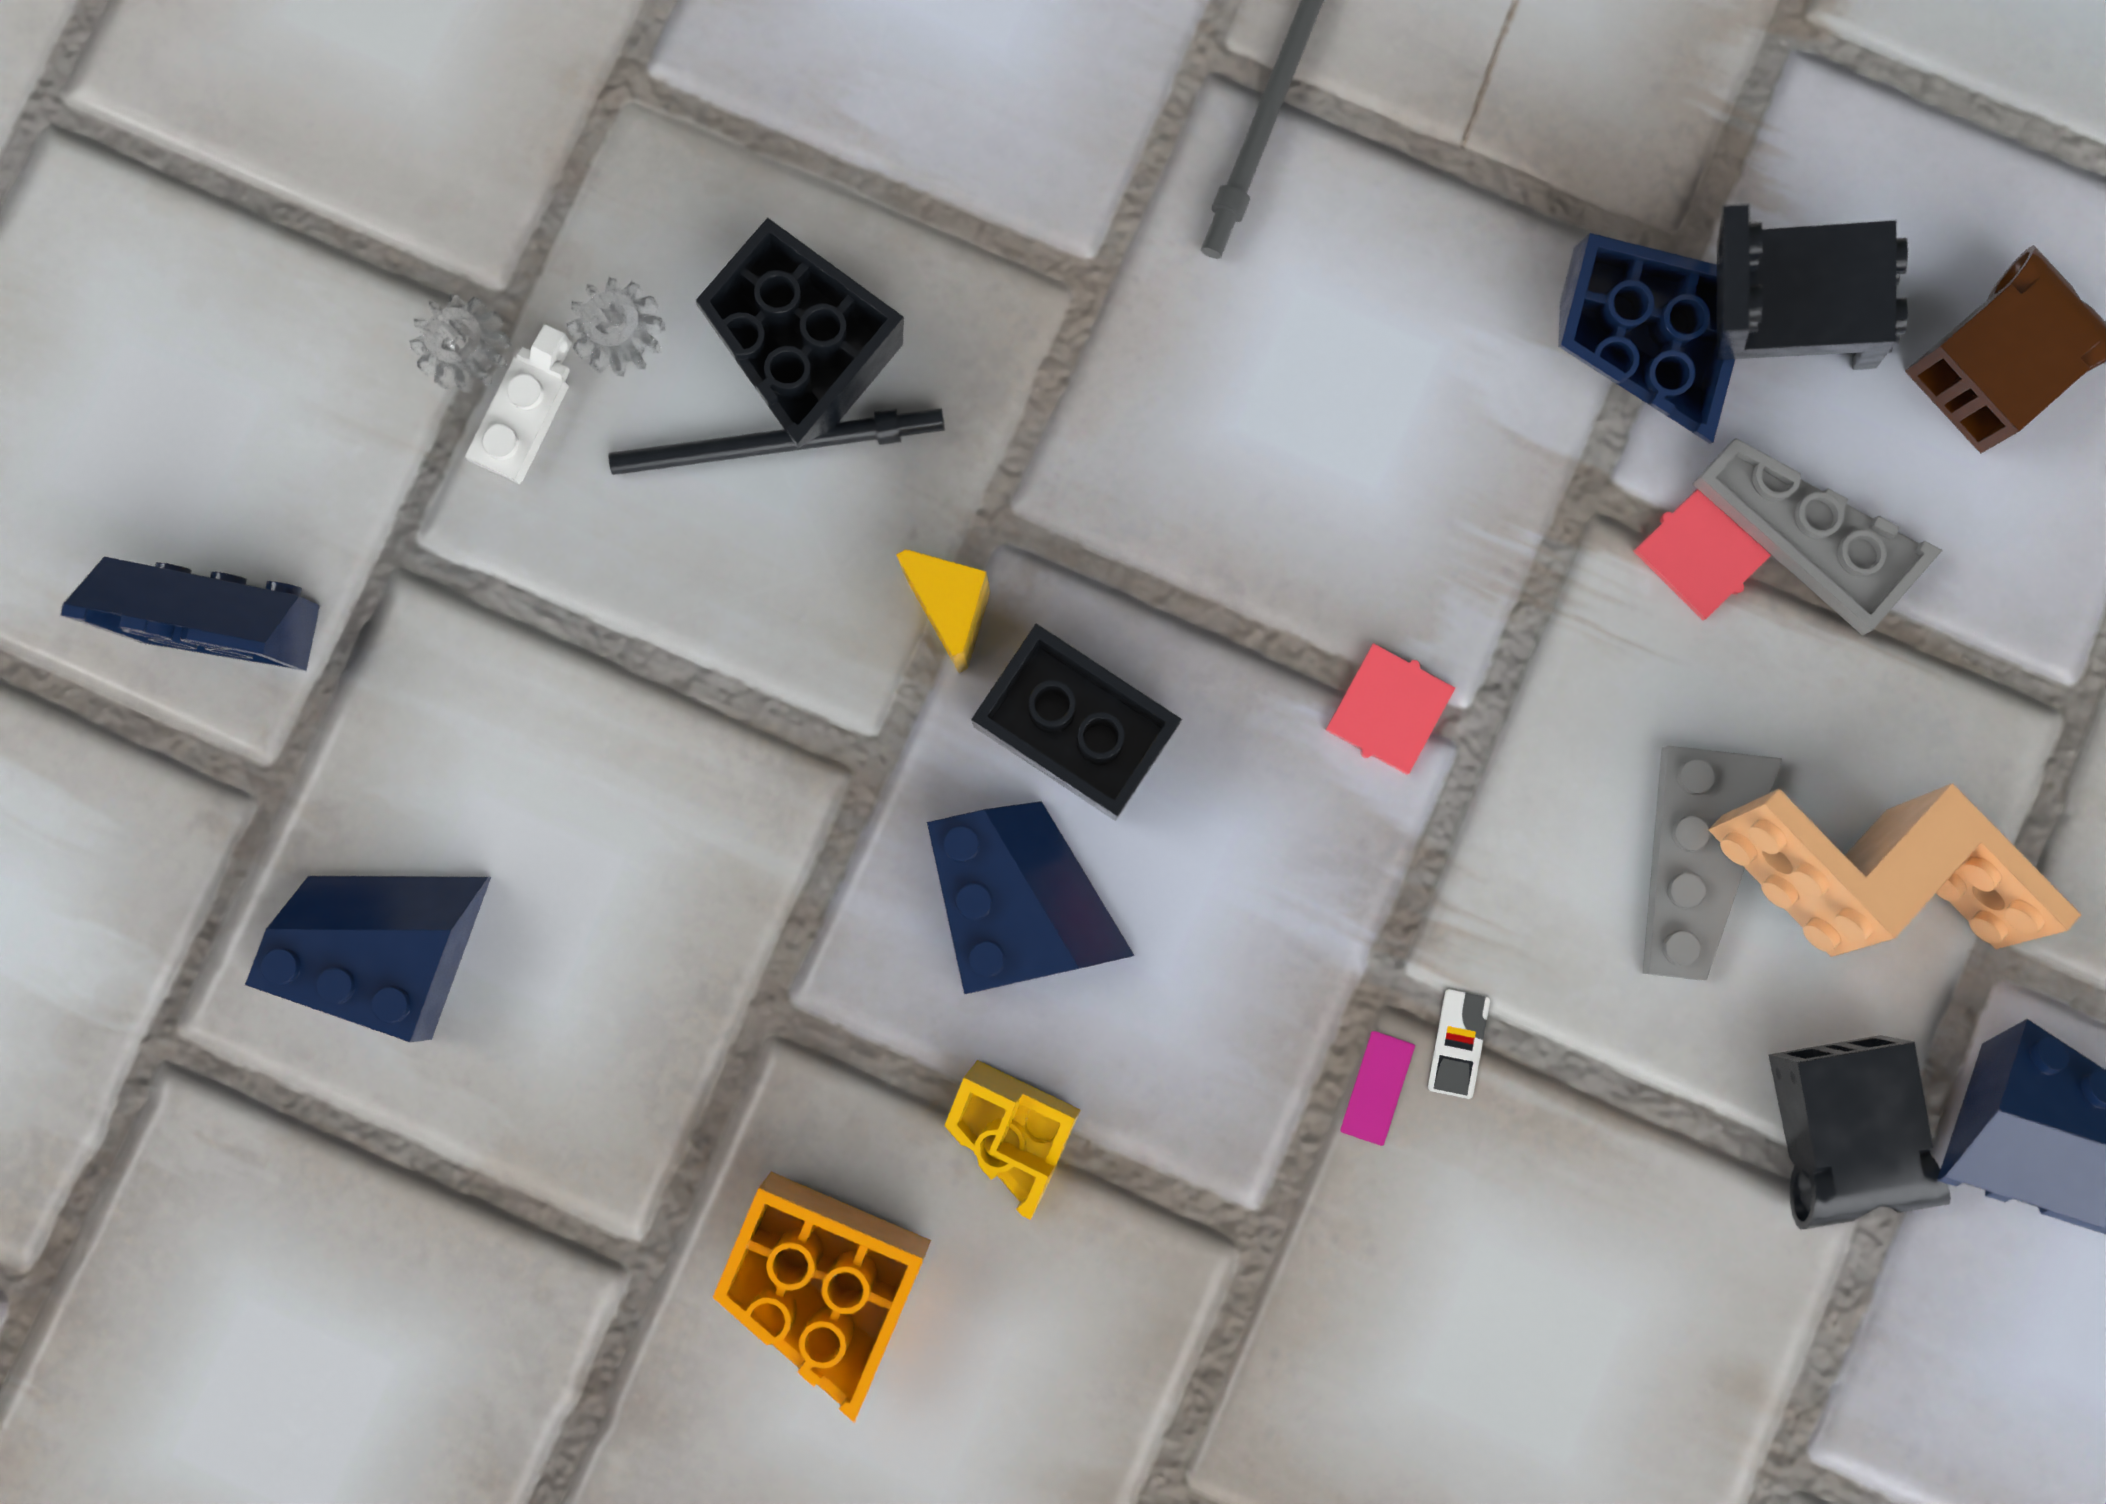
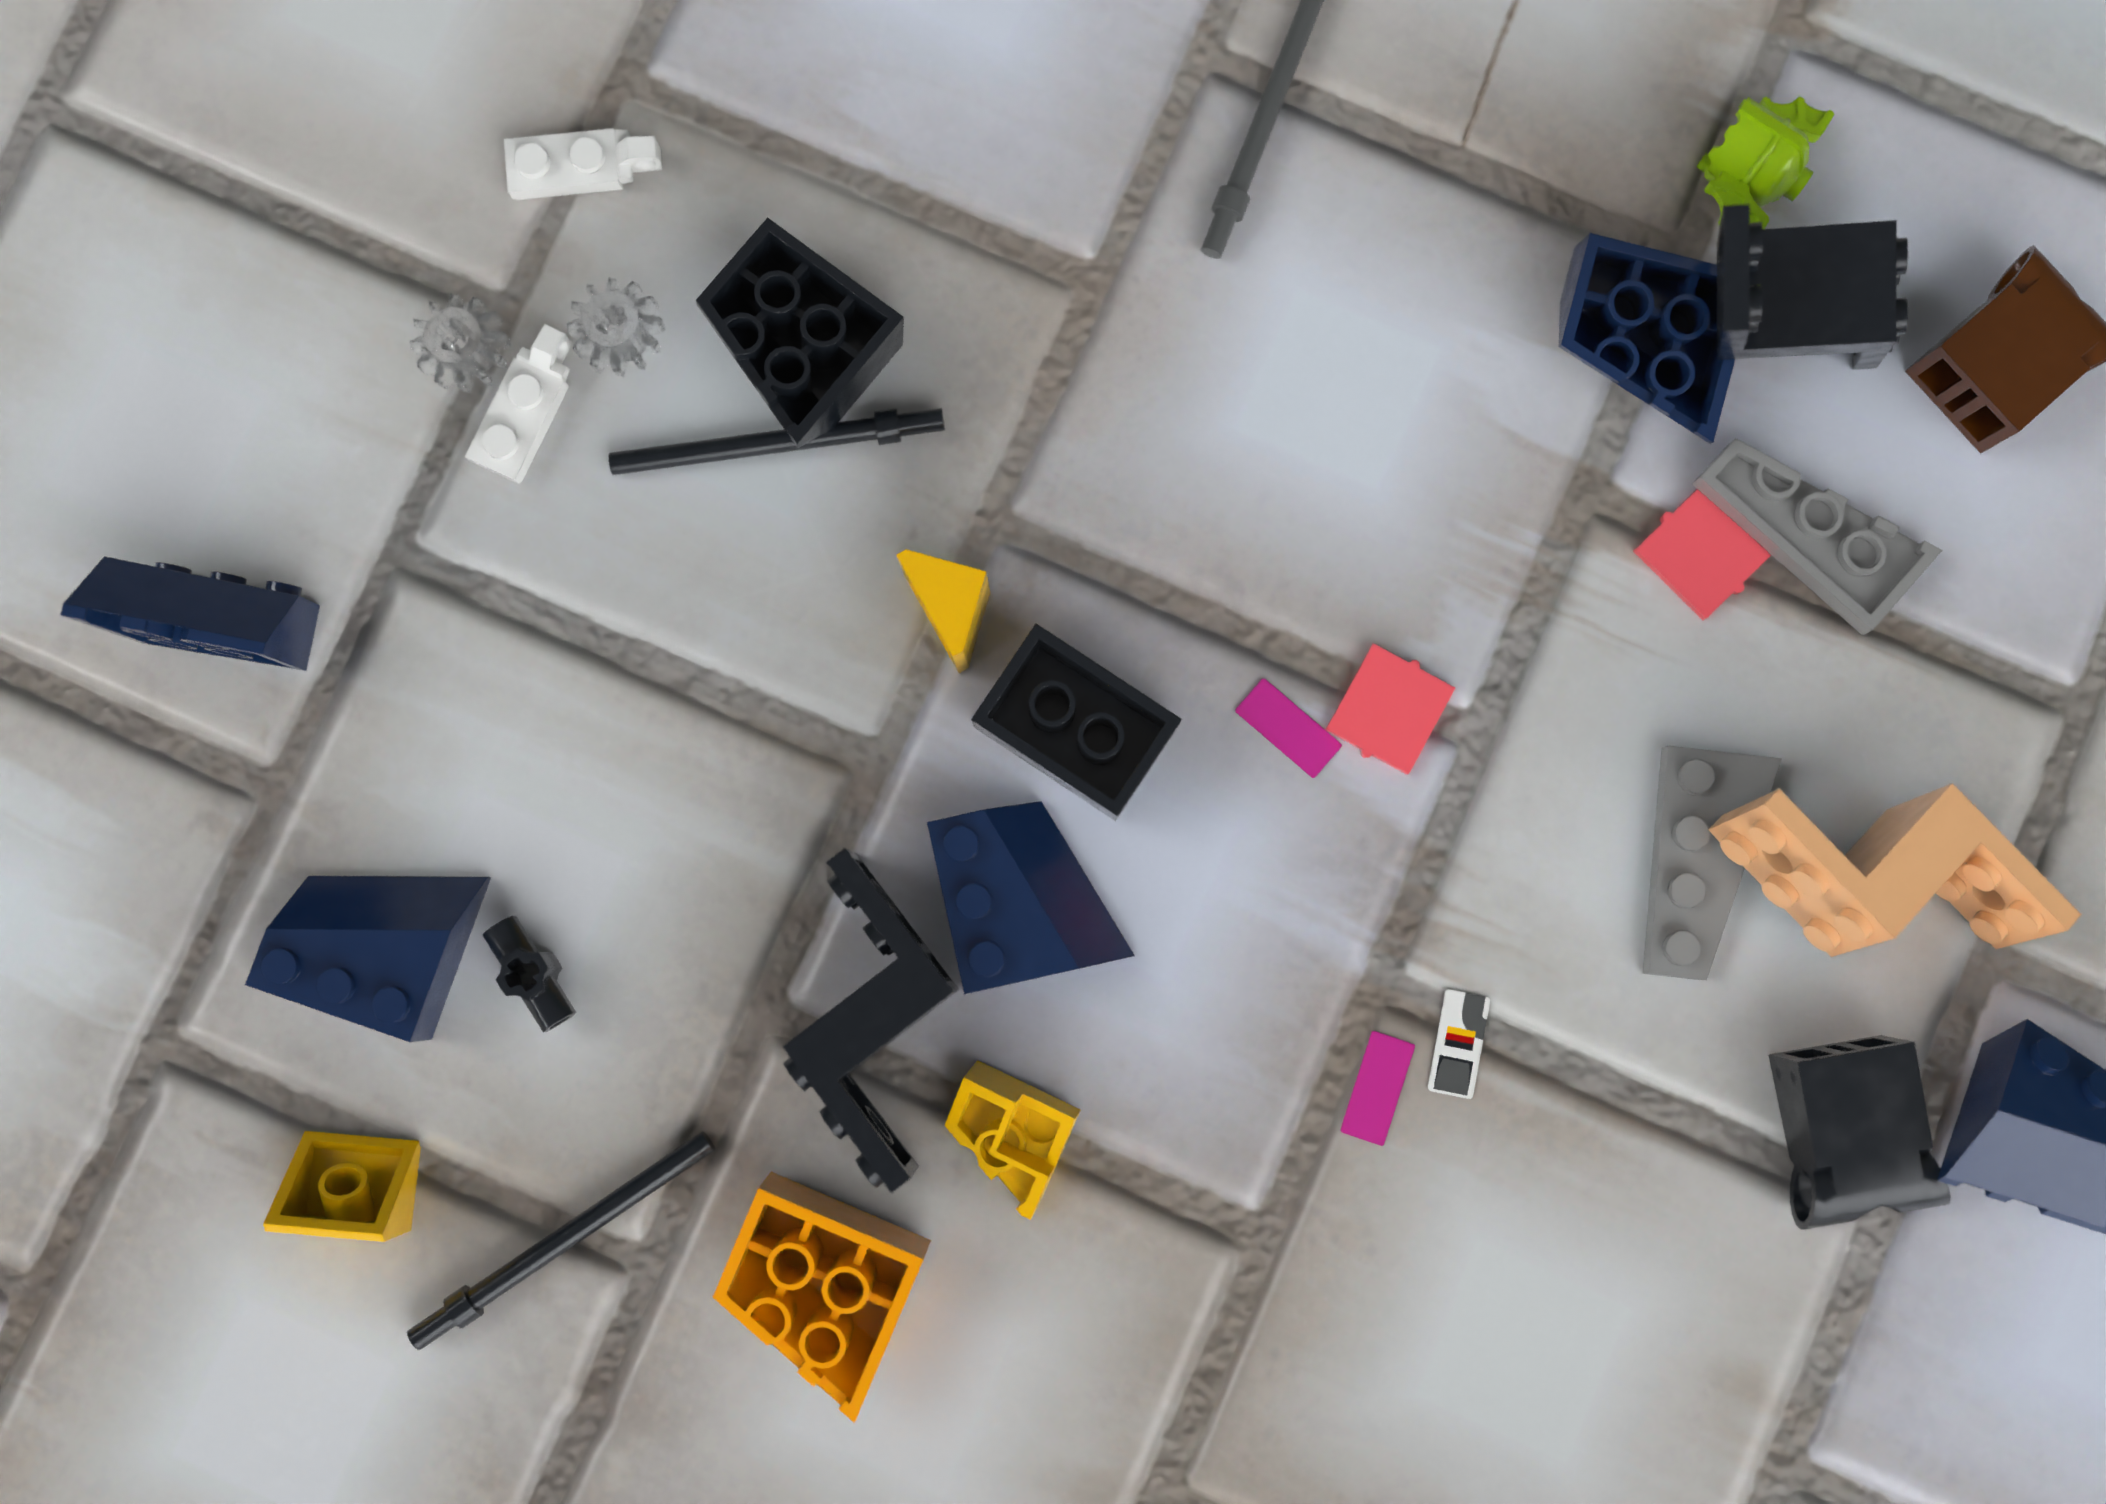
none -> yellow slope [263,1131,421,1242]
none -> black bar [407,1131,715,1350]
none -> black axle [483,916,577,1033]
none -> white hinge [504,128,662,200]
none -> black bracket [783,848,960,1193]
none -> dark pink sticker [1235,678,1342,778]
none -> lime helmet [1696,96,1834,229]

